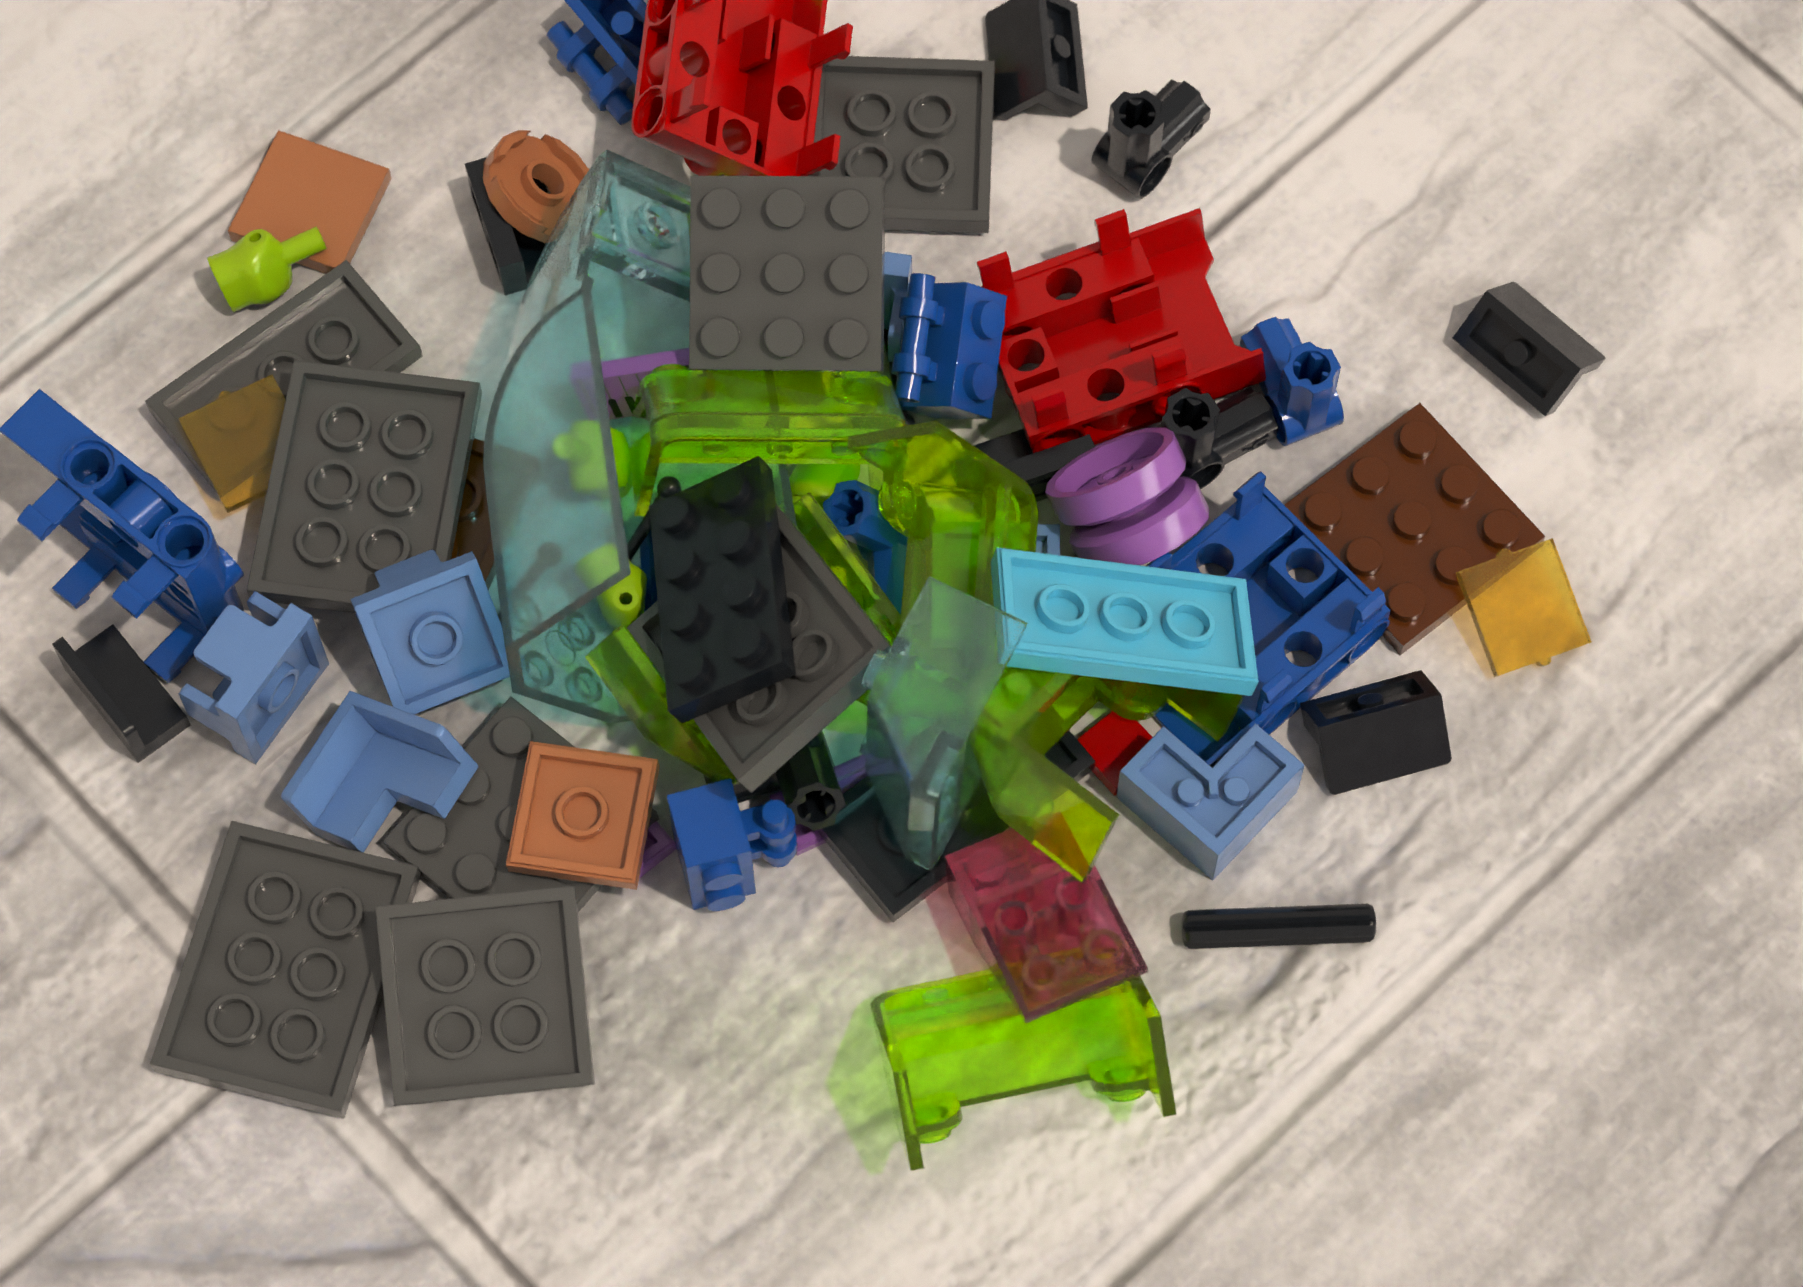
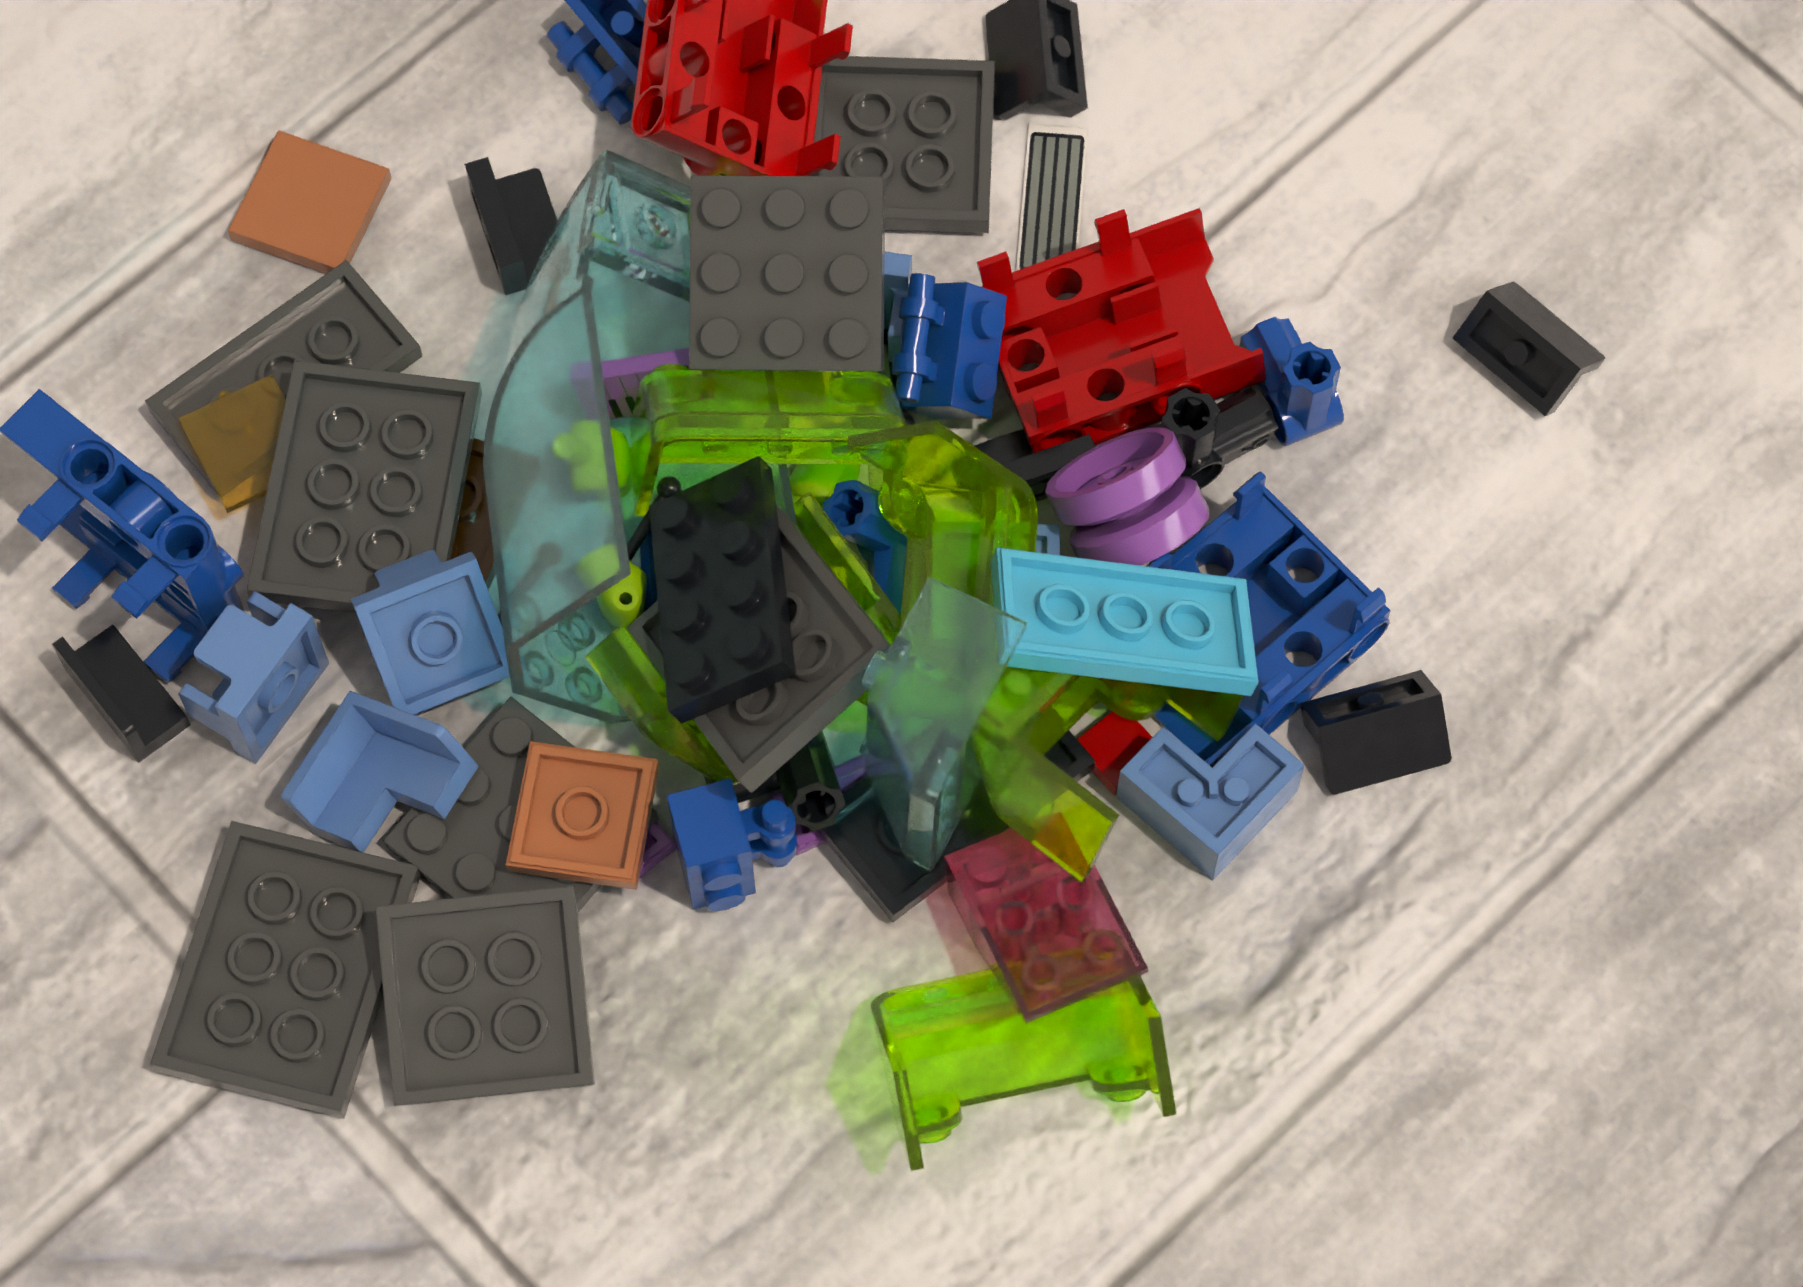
lime piece [207,226,327,313] -> none
nougat tile [483,130,599,243] -> none
black piece [1091,79,1211,199] -> none
black axle [1181,903,1376,949] -> none
reddish brown plate [1285,403,1545,655] -> none
clear yellow piece [1456,538,1591,677] -> none
none -> sticker [1016,123,1089,271]

